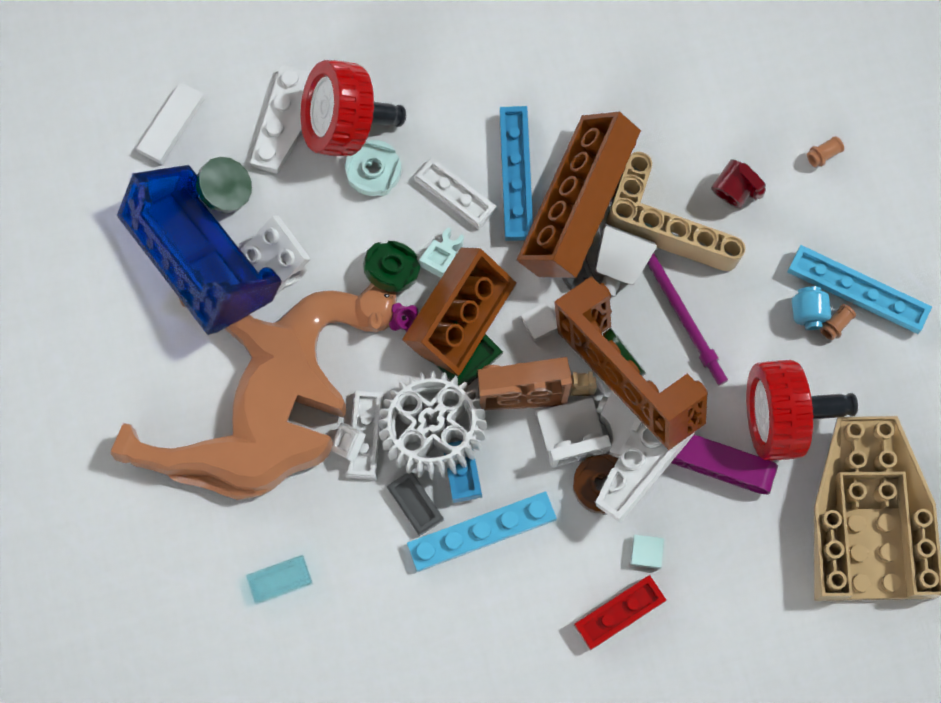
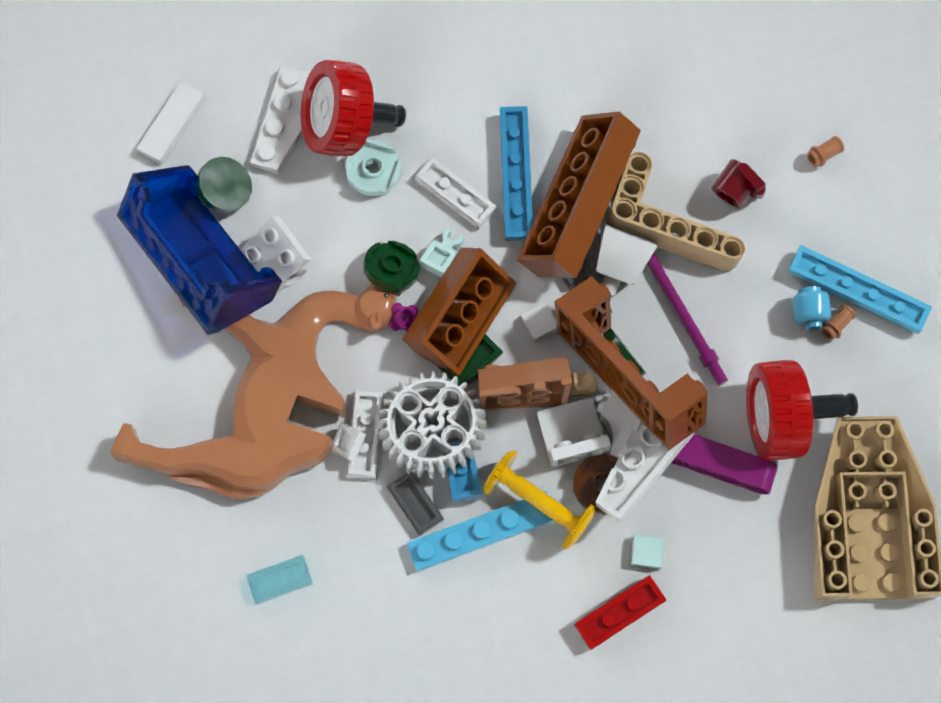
none -> yellow hose [484,450,596,550]

